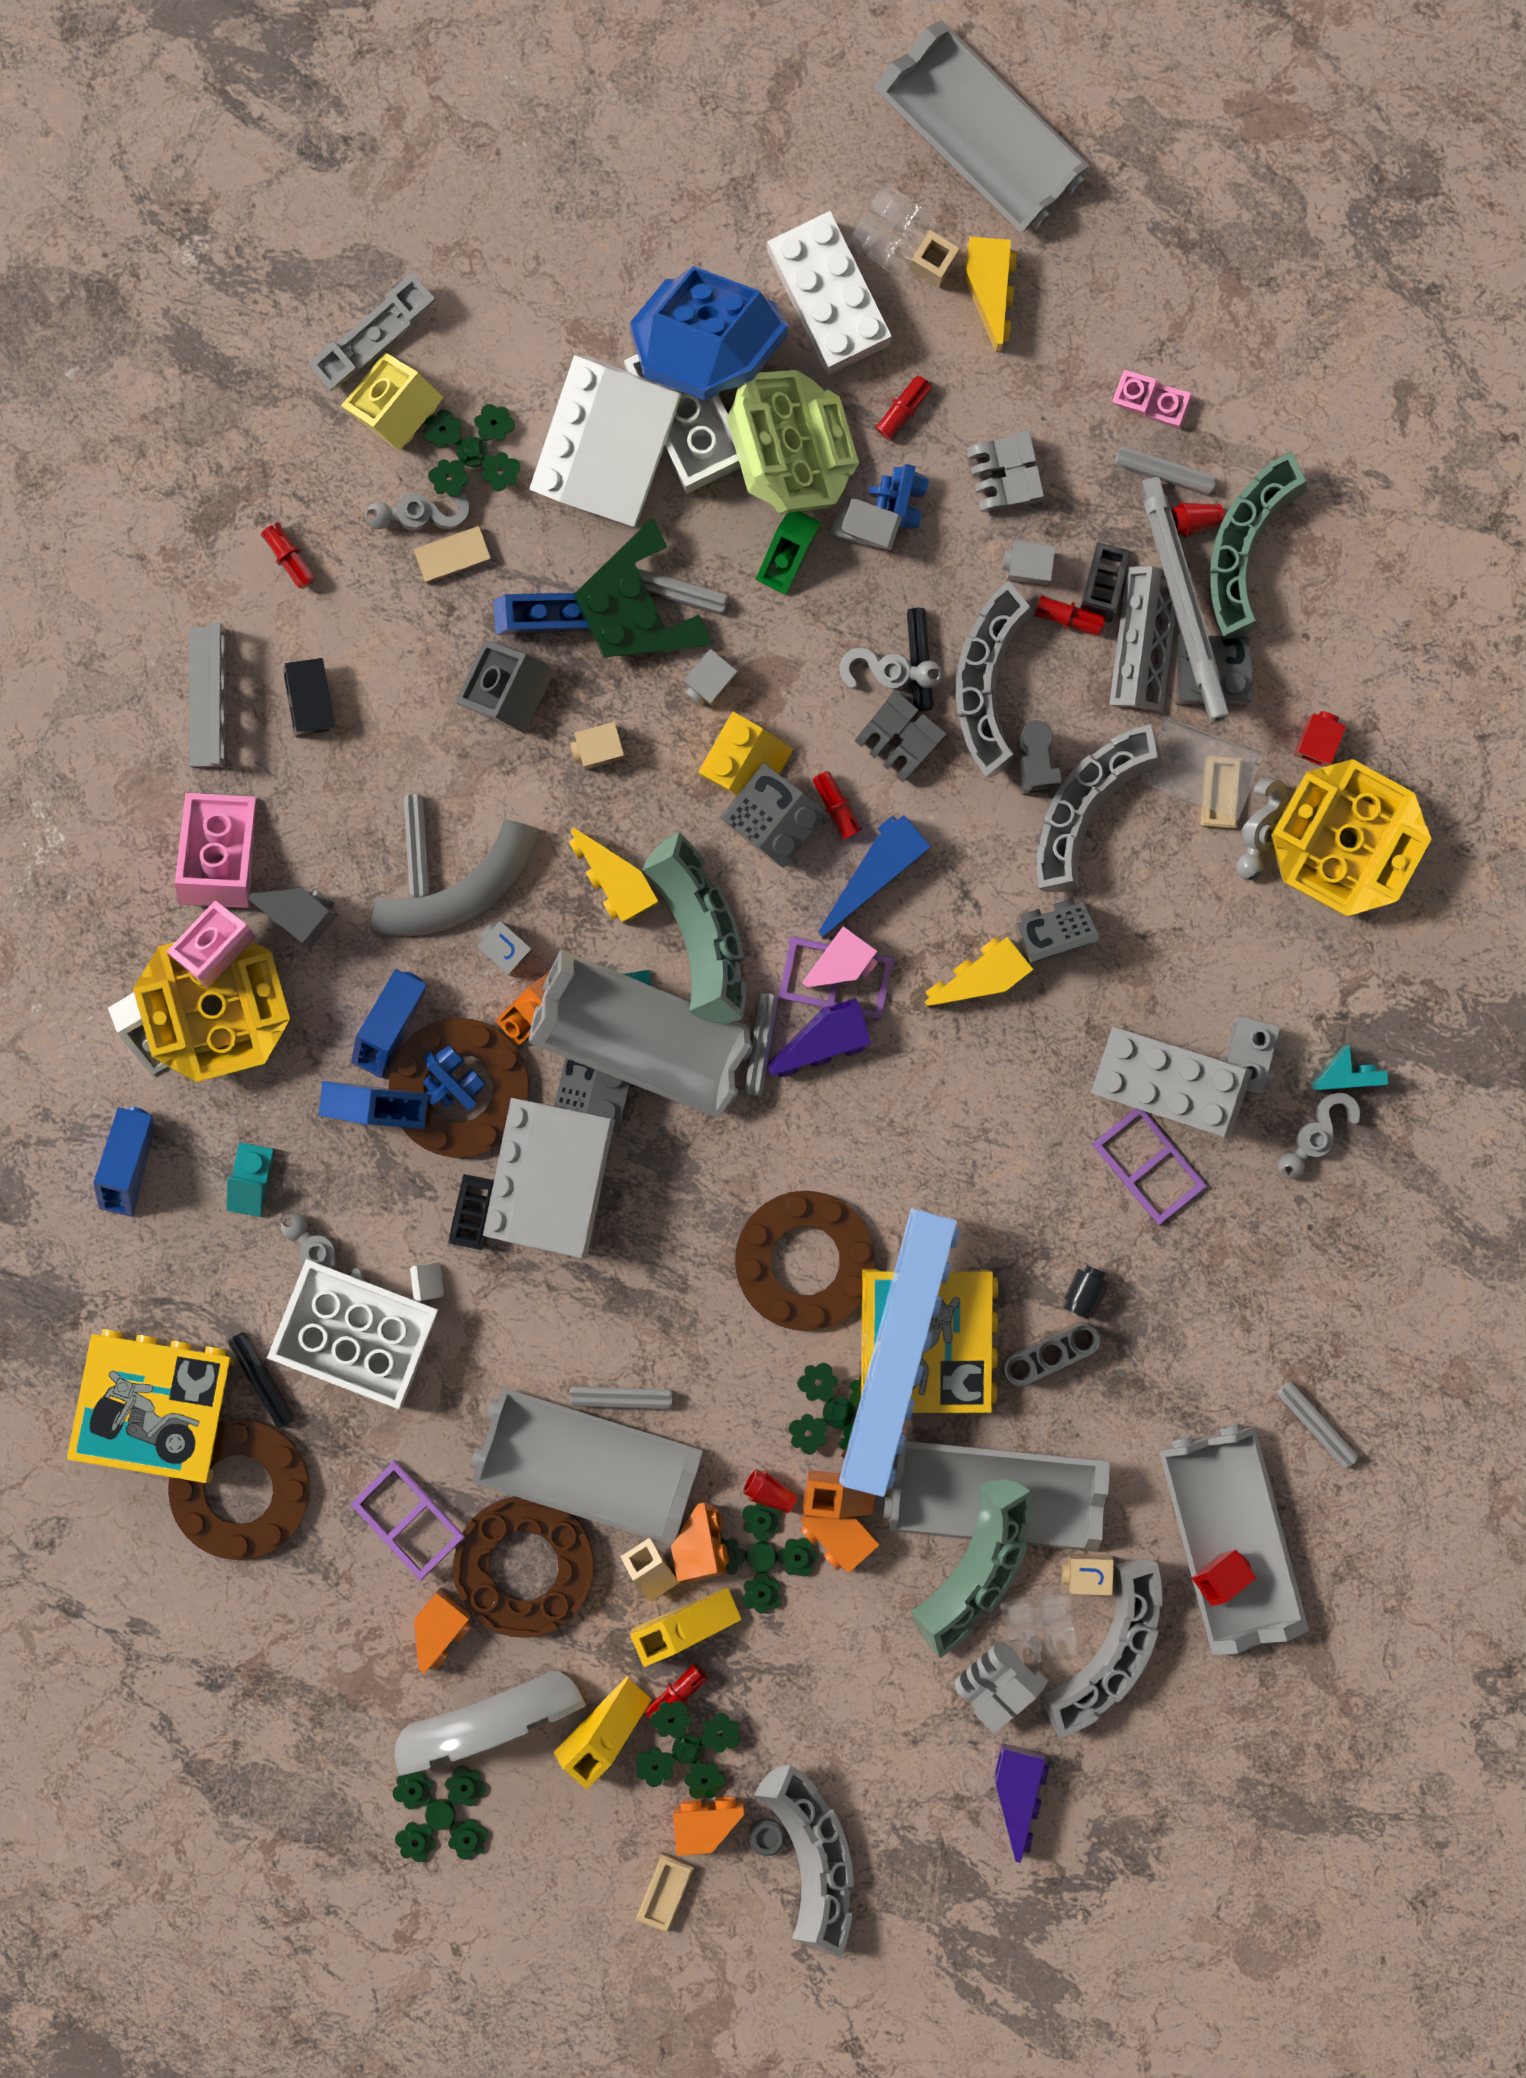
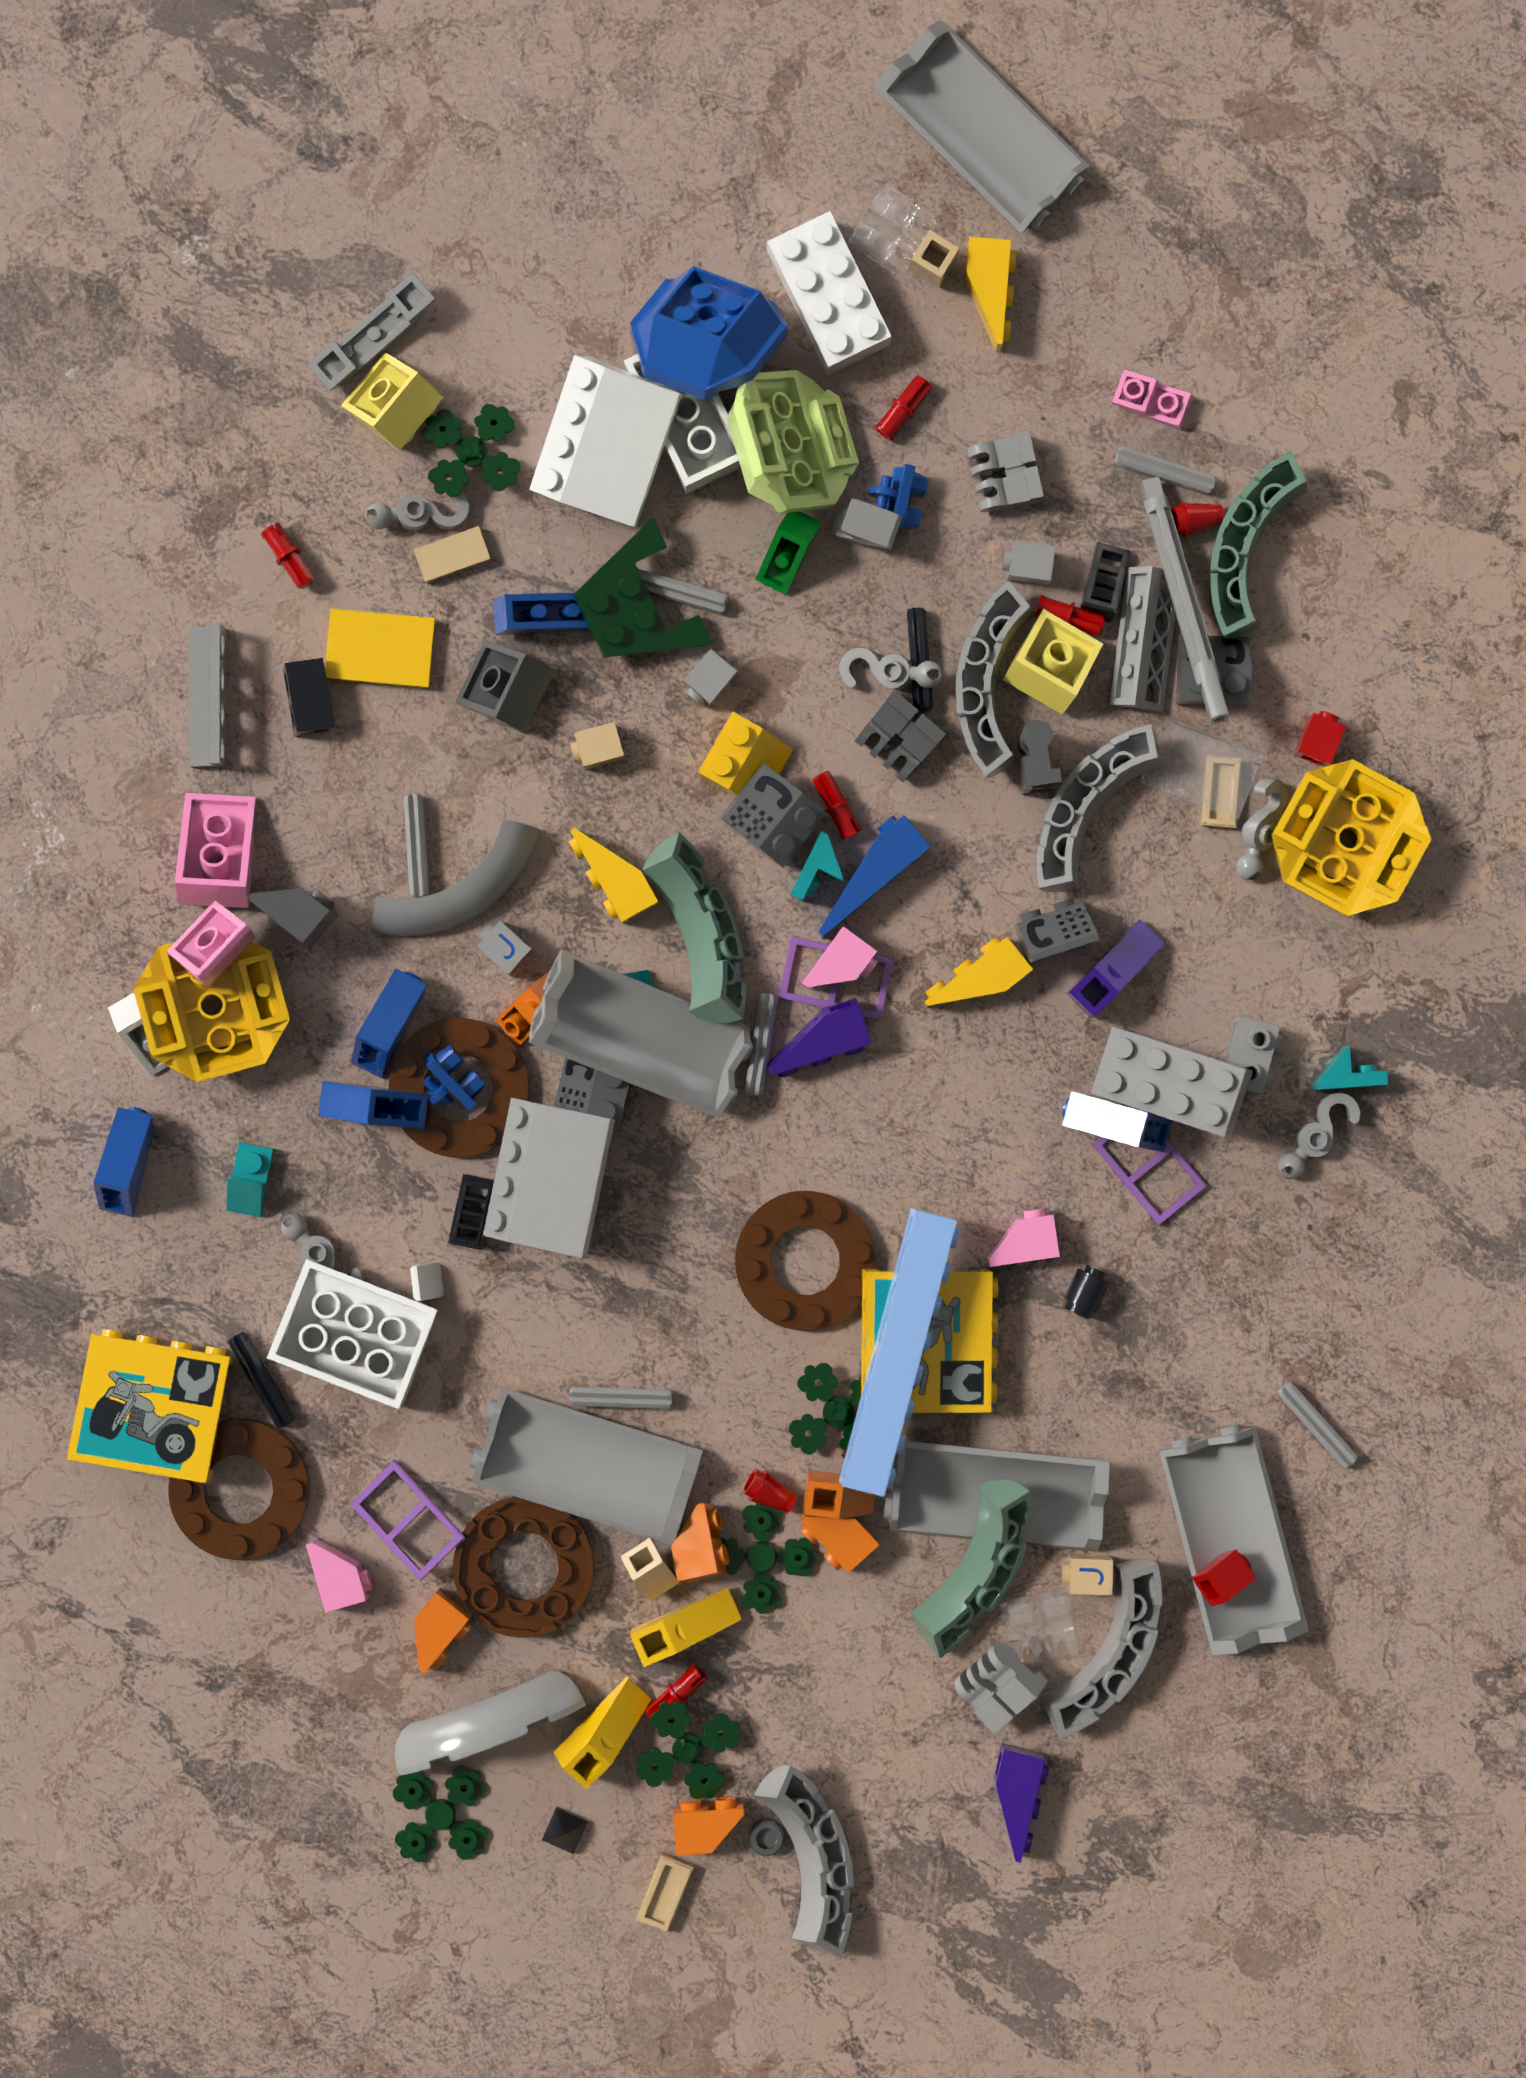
dark grey beam [1003,1322,1100,1386] -> none
none -> bright pink slope [306,1539,373,1613]
none -> yellow tile [325,609,436,689]
none -> black slope [542,1807,588,1854]
none -> teal slope [790,831,844,902]
none -> bright pink slope [987,1208,1060,1267]
none -> light yellow slope [1002,609,1103,715]
none -> slope [1062,1091,1172,1152]
none -> dark purple slope [1066,920,1165,1018]

